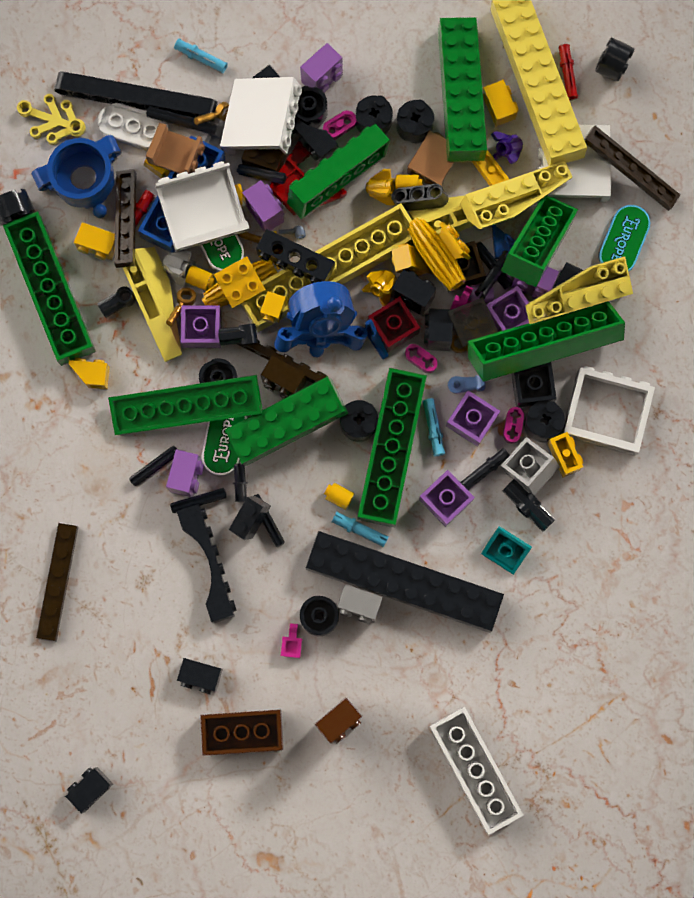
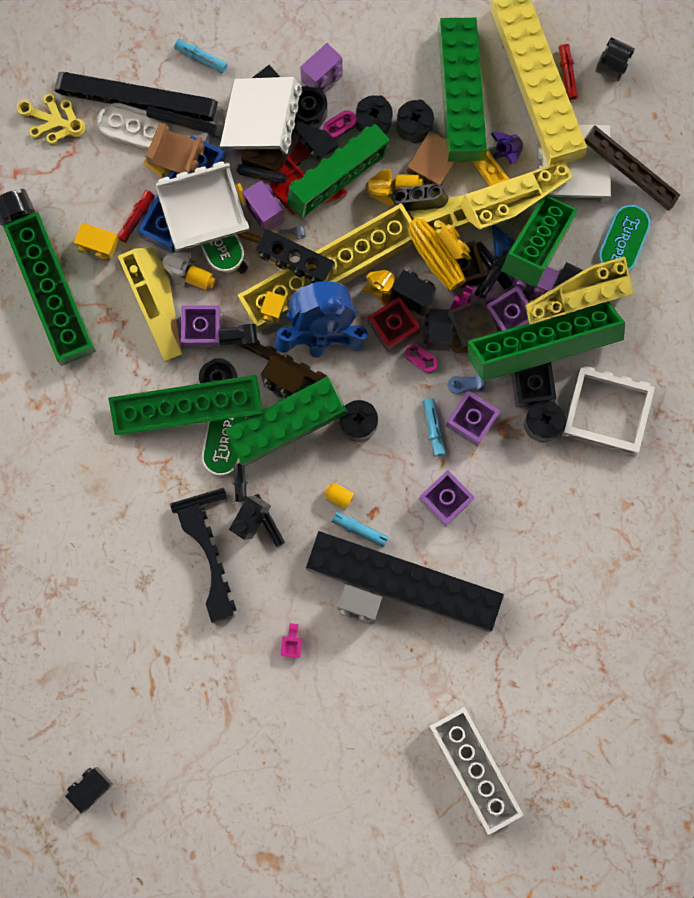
blue piece [31,135,121,218] -> none
dark brown plate [36,523,79,641] -> none
yellow slope [69,358,110,389] -> none
black piece [97,286,136,318] -> none
dark brown plate [114,169,136,268] -> none
black axle [129,446,178,486] -> none
pearl gold piece [166,288,196,326] -> none
medium lavender brick [166,450,204,497] -> none
black brick [177,658,223,695] -> none
pearl gold piece [194,102,229,125] -> none
reddish brown brick [200,710,284,756] -> none
yellow plate [202,256,277,308] -> none
black brick [300,596,339,636] -> none
reddish brown brick [315,698,362,744] -> none
green brick [357,368,427,528] -> none
blue tile [365,319,389,360] -> none
yellow brick [392,243,430,276] -> none
black pin [460,448,510,490] -> none
teal slope [481,526,532,575] -> none
yellow brick [482,80,519,127] -> none
light grey brick [501,437,560,496] -> none
black piece [502,479,555,532] -> none
dark pink beam [503,407,524,444] -> none
yellow brick [547,432,583,478] -> none

